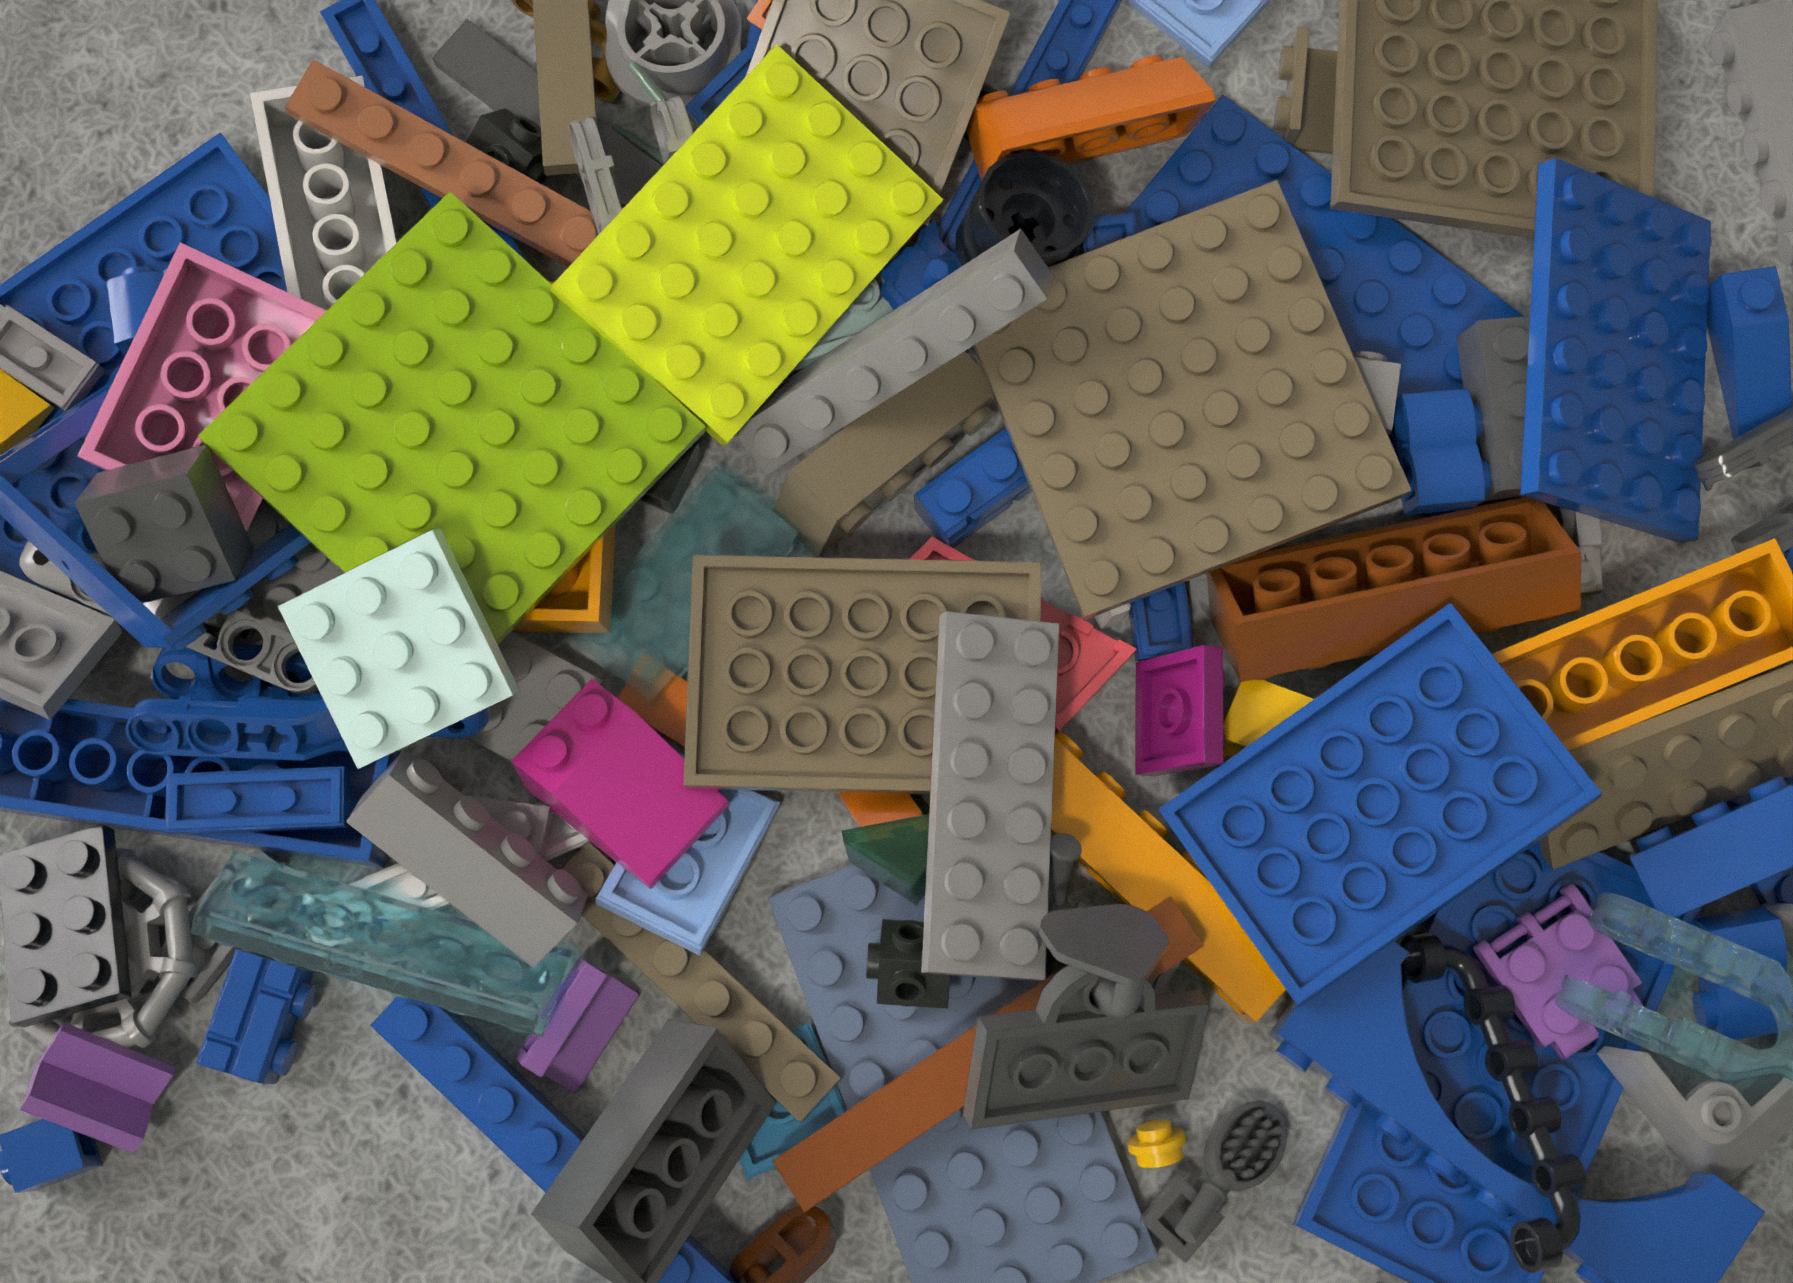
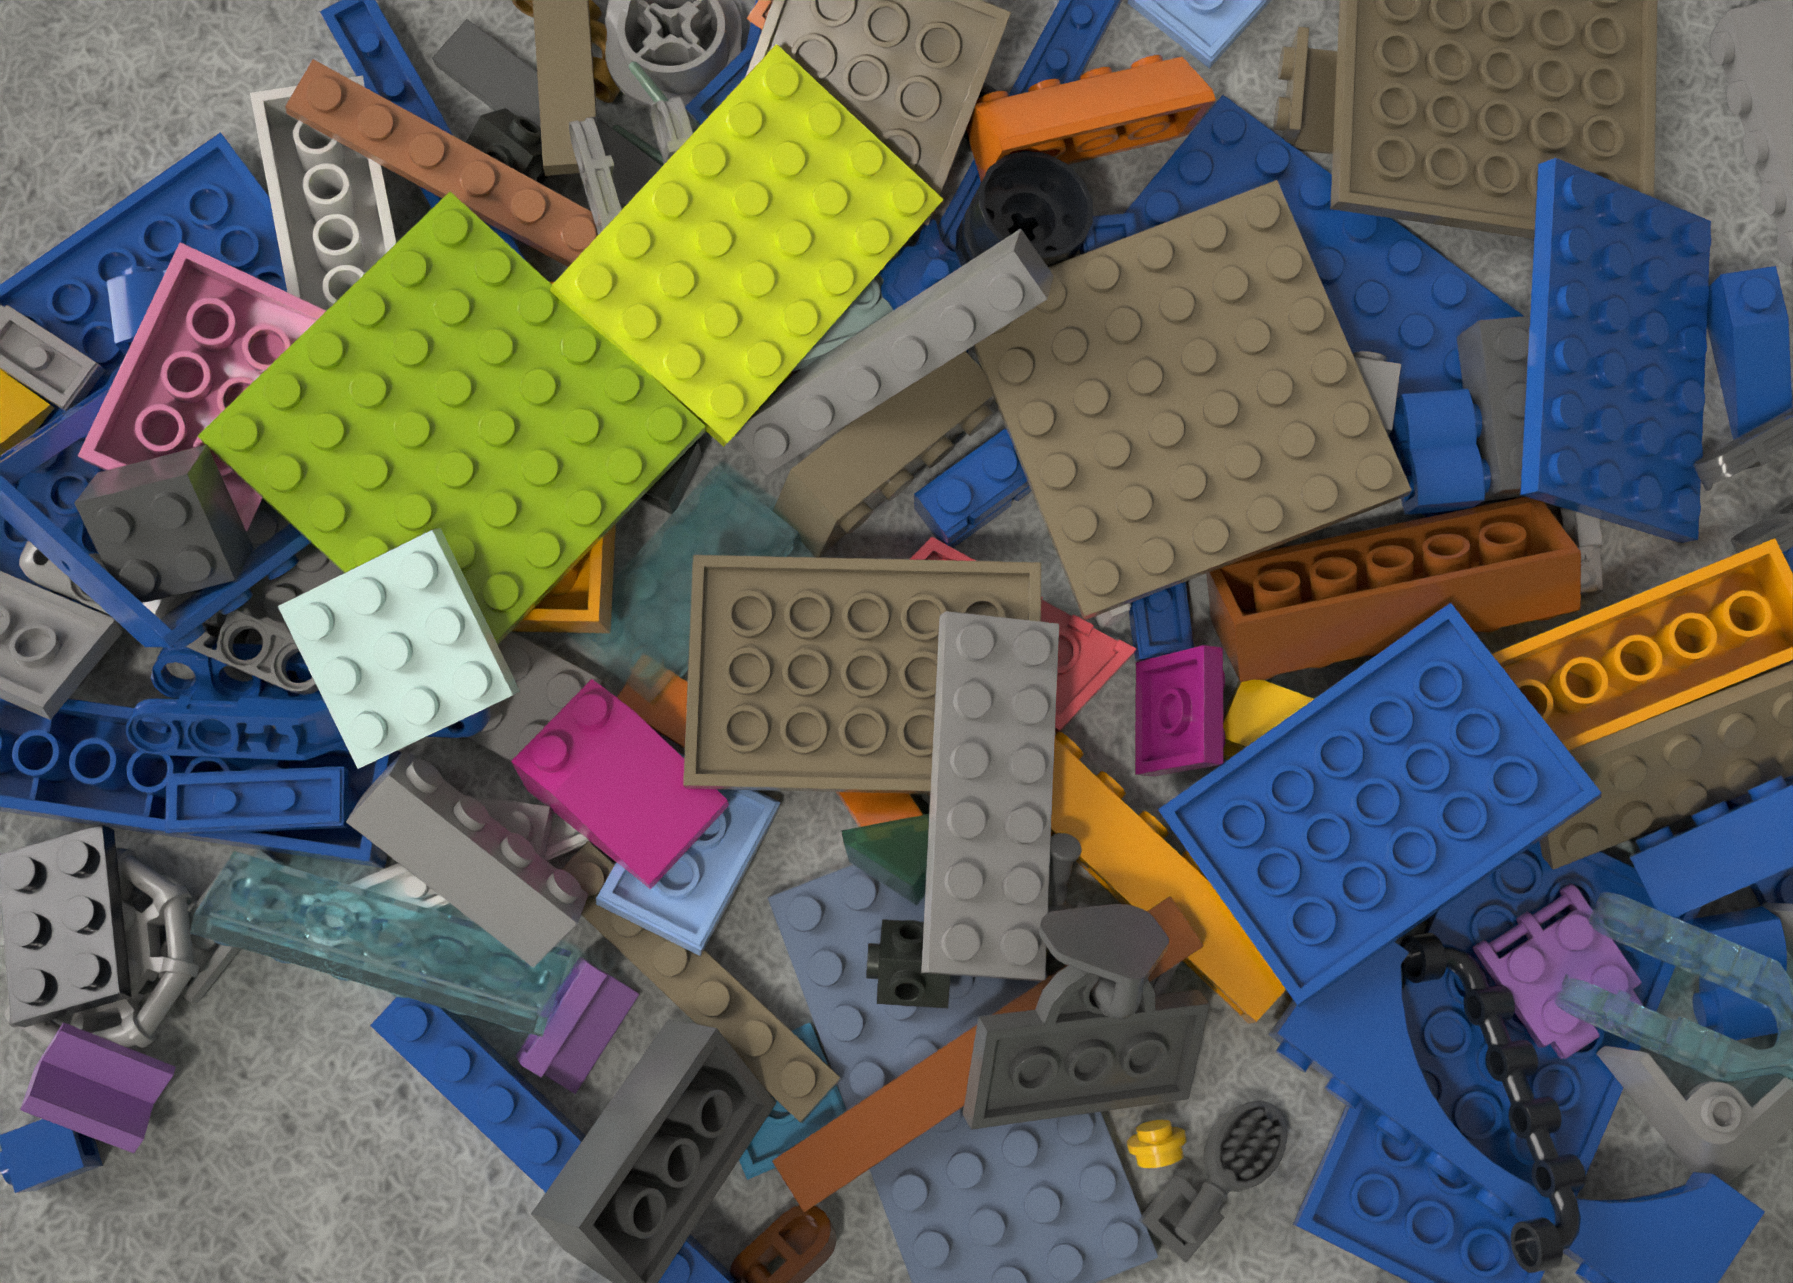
blue brick [196,949,317,1084] -> none

